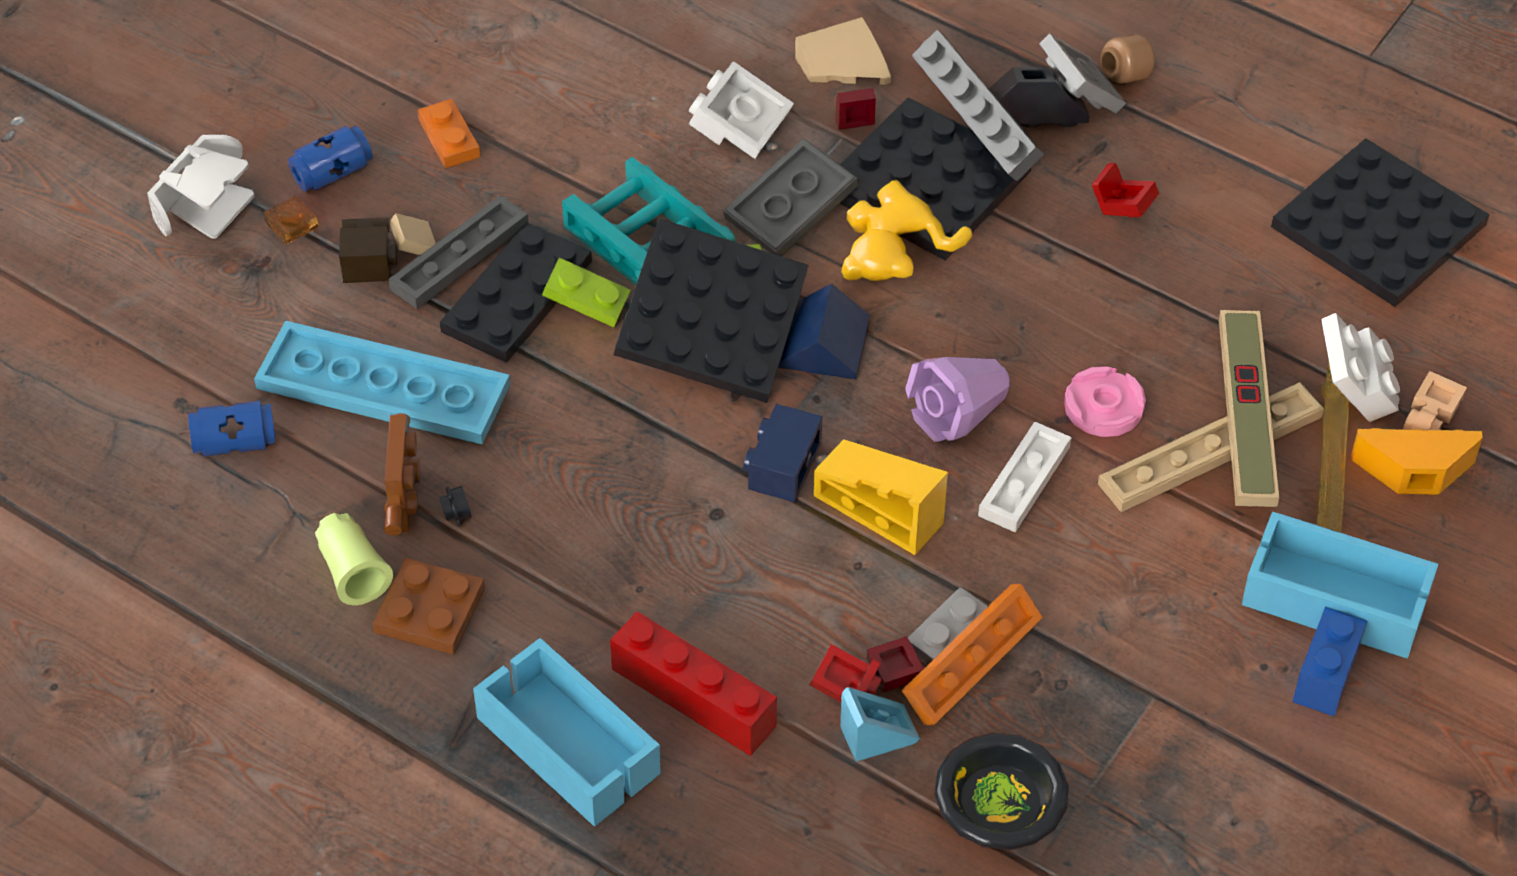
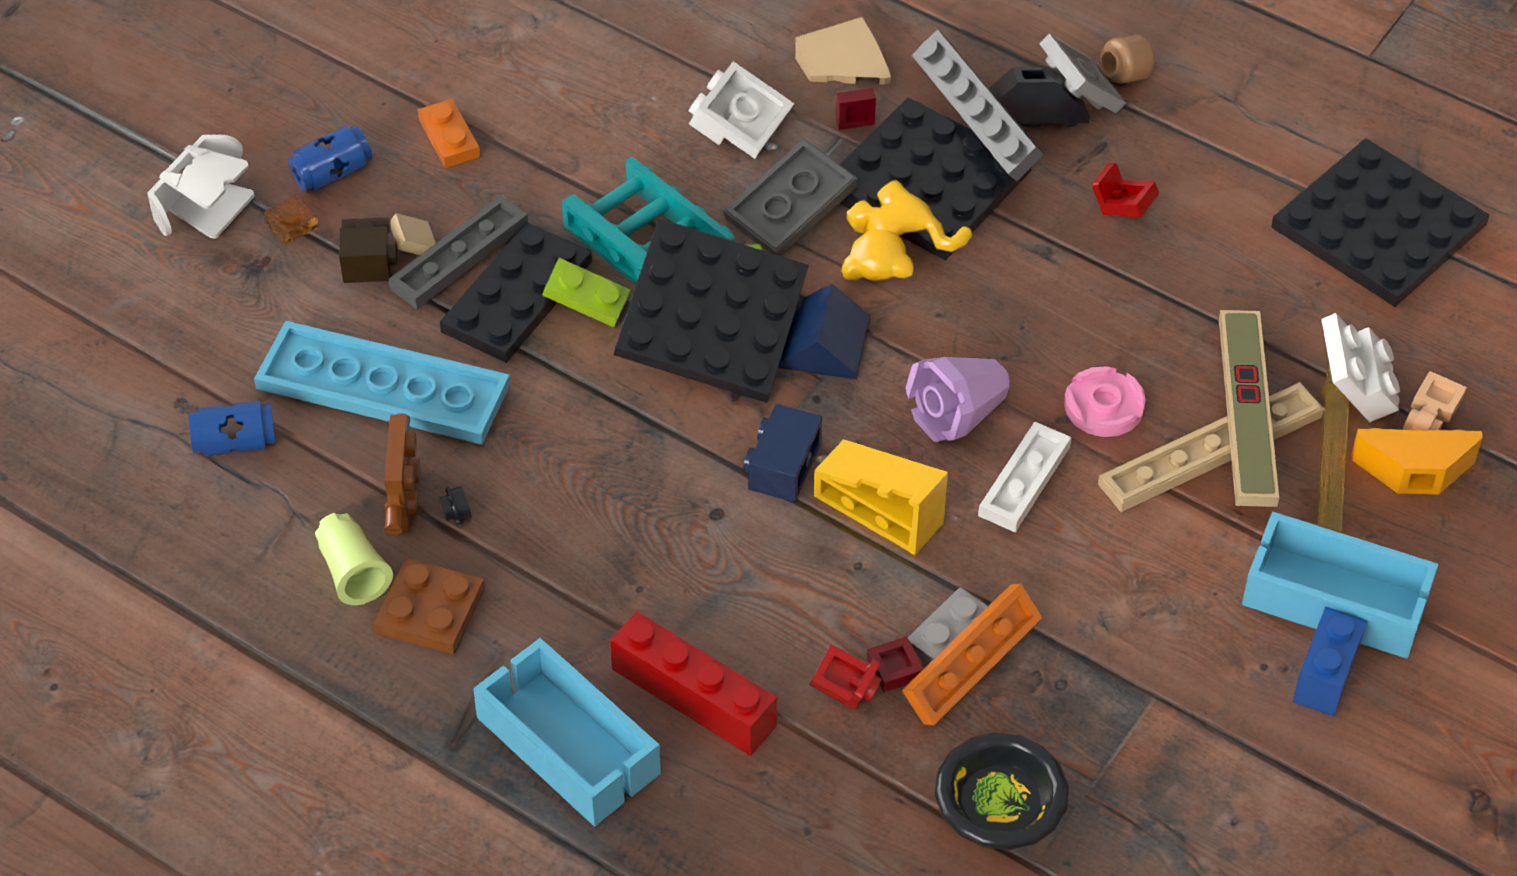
medium azure slope [840,687,920,762] -> none

